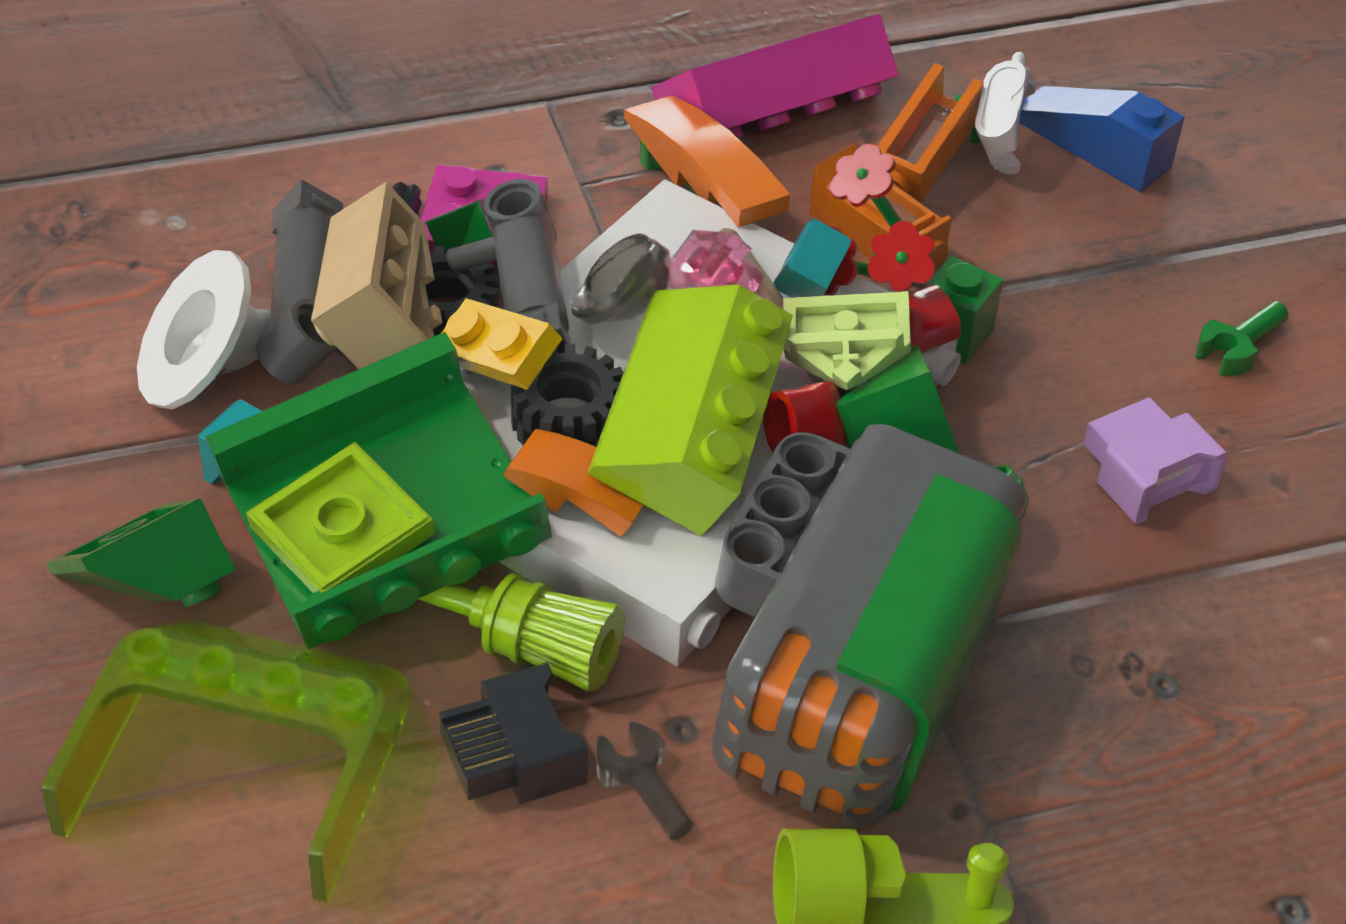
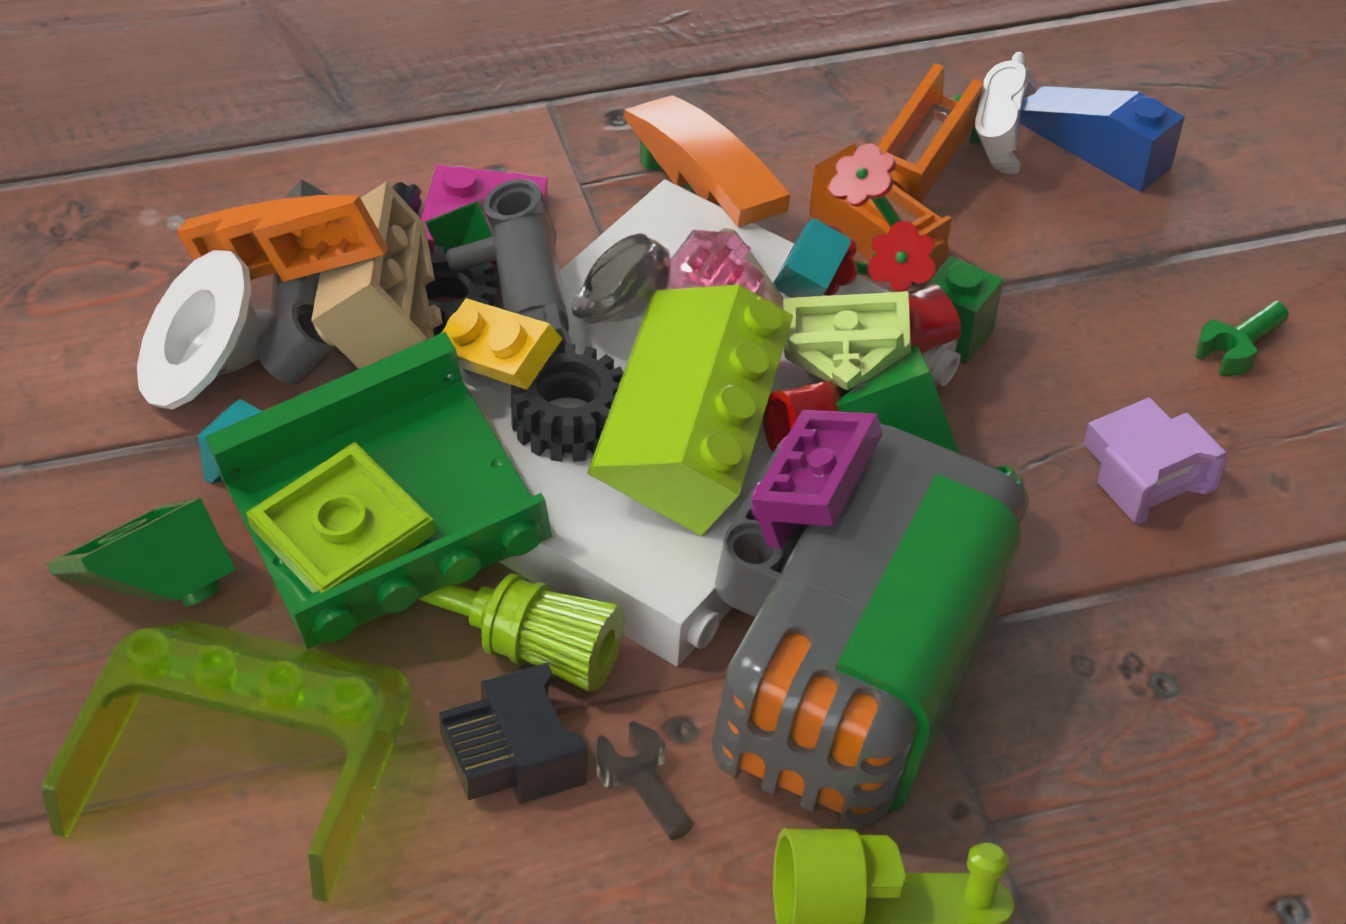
orange slope [502,429,644,537] -> none
dark pink slope [651,13,899,138] -> none
none -> orange slope [176,195,389,282]
none -> magenta bracket [751,410,883,549]

